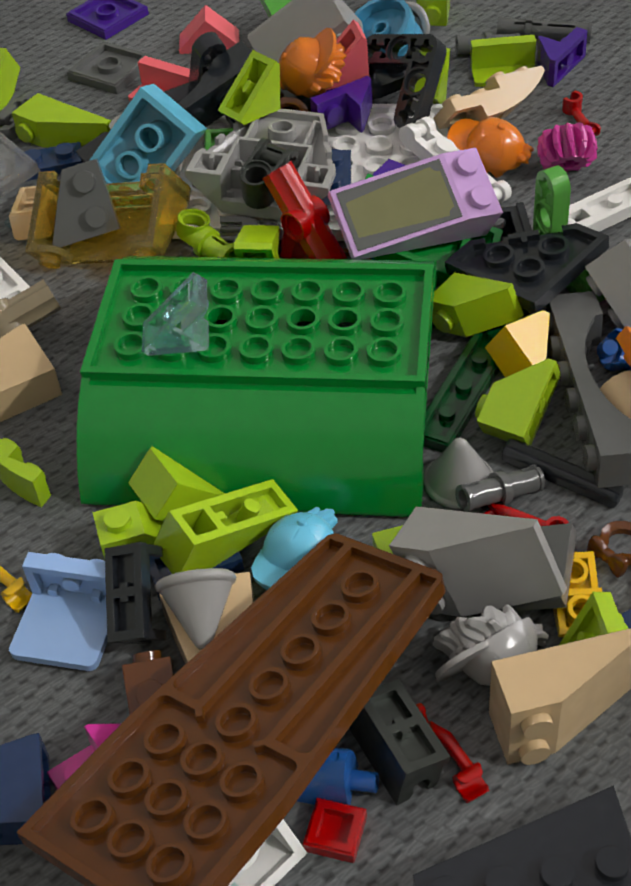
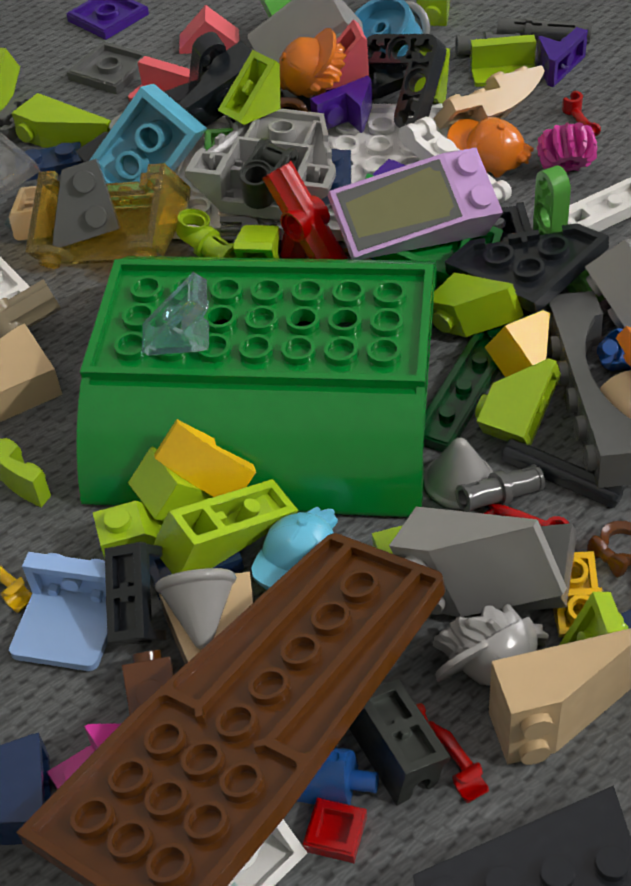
none -> yellow slope [154,419,256,497]

